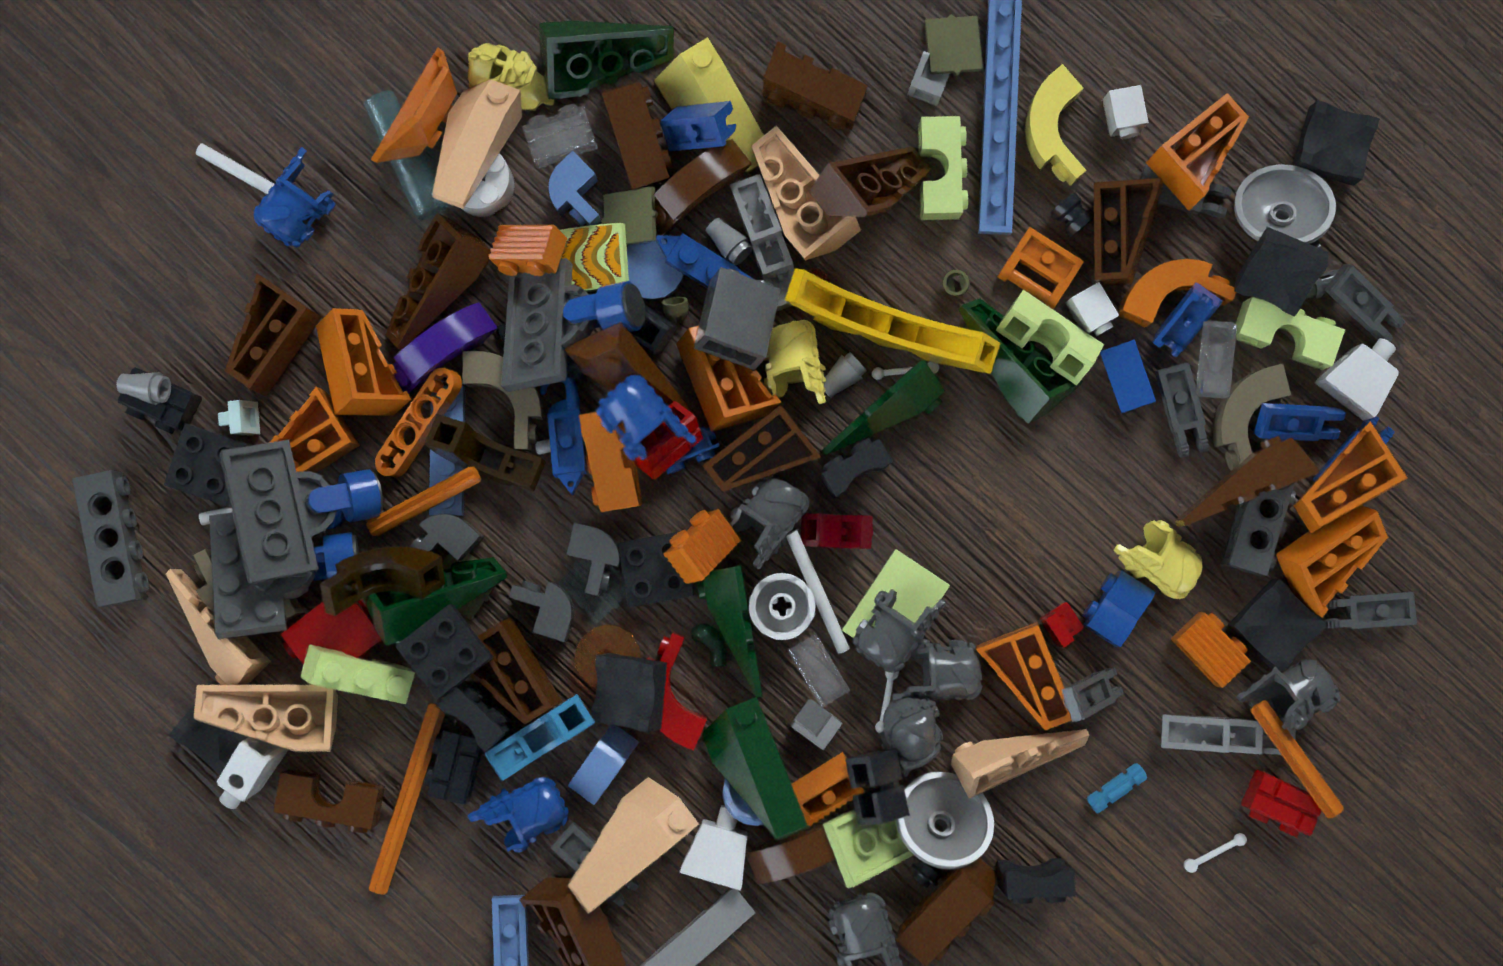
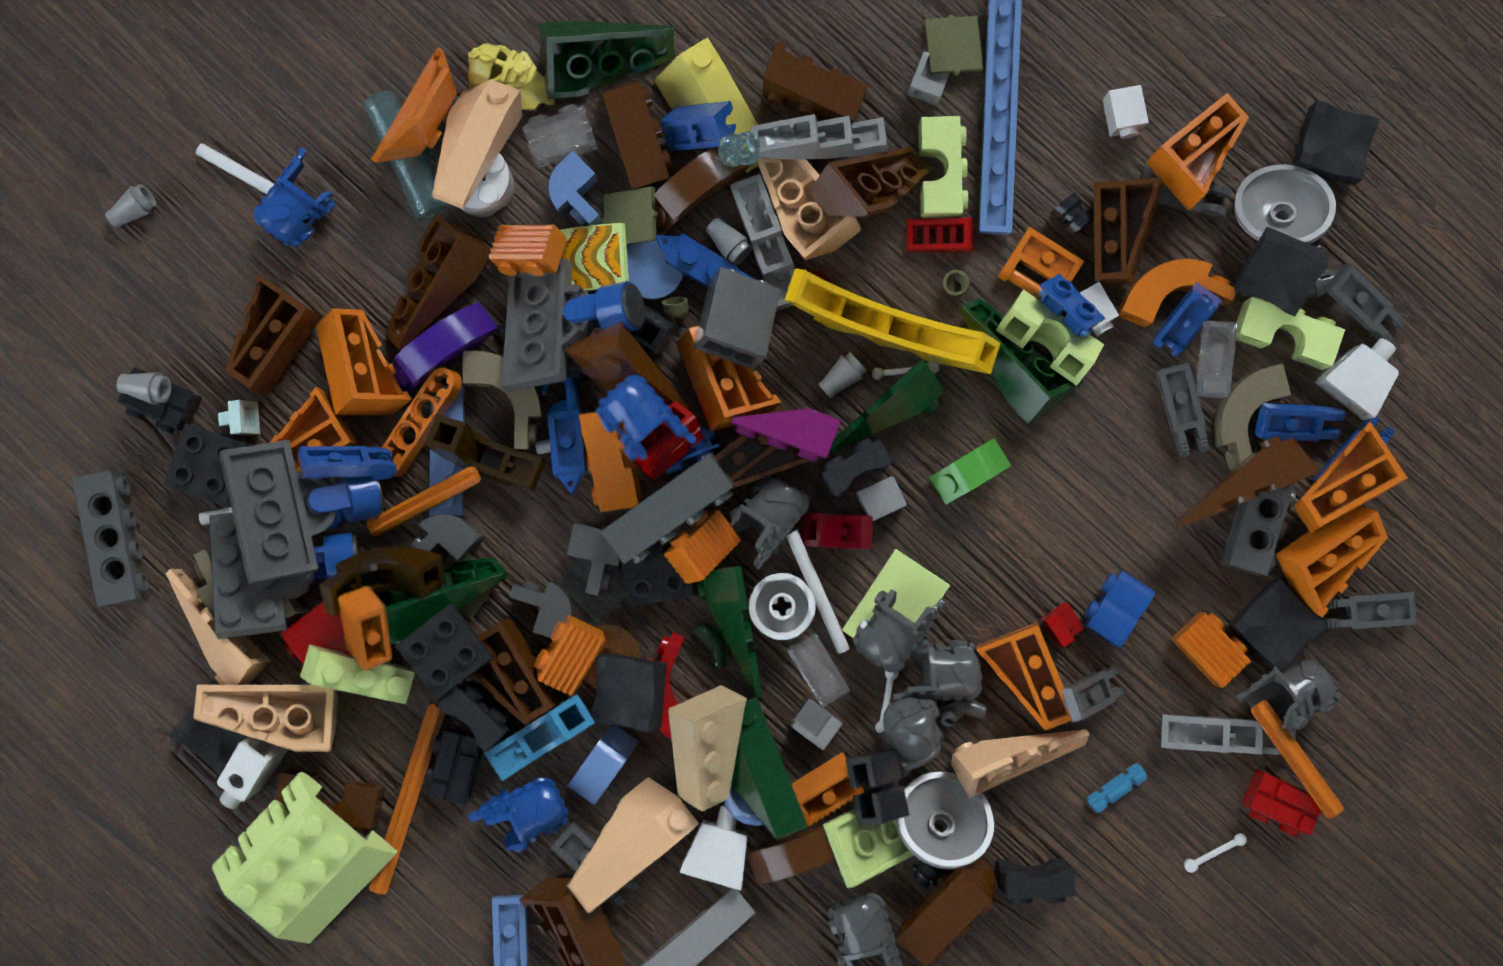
light yellow helmet [764,320,826,404] -> none
light yellow arch [1025,64,1086,186] -> none
blue hinge [1100,339,1156,413] -> none
light yellow helmet [1114,520,1203,599] -> none
none -> light grey cone [105,184,157,228]
none -> yellowish green slope [212,772,397,944]
none -> blue hinge [298,446,397,480]
none -> orange brick [338,587,392,670]
none -> orange brick [534,614,606,697]
none -> dark grey brick [601,453,735,564]
none -> tan wedge [668,685,746,812]
none -> clear light blue wheel [718,132,760,167]
none -> magenta slope [731,408,841,462]
none -> light grey slope [751,114,888,159]
none -> light grey panel [855,476,907,521]
none -> red slope [906,217,974,253]
none -> bright green brick [929,438,1011,505]
none -> dark grey arm [939,699,987,727]
none -> blue hinge [1038,274,1105,339]

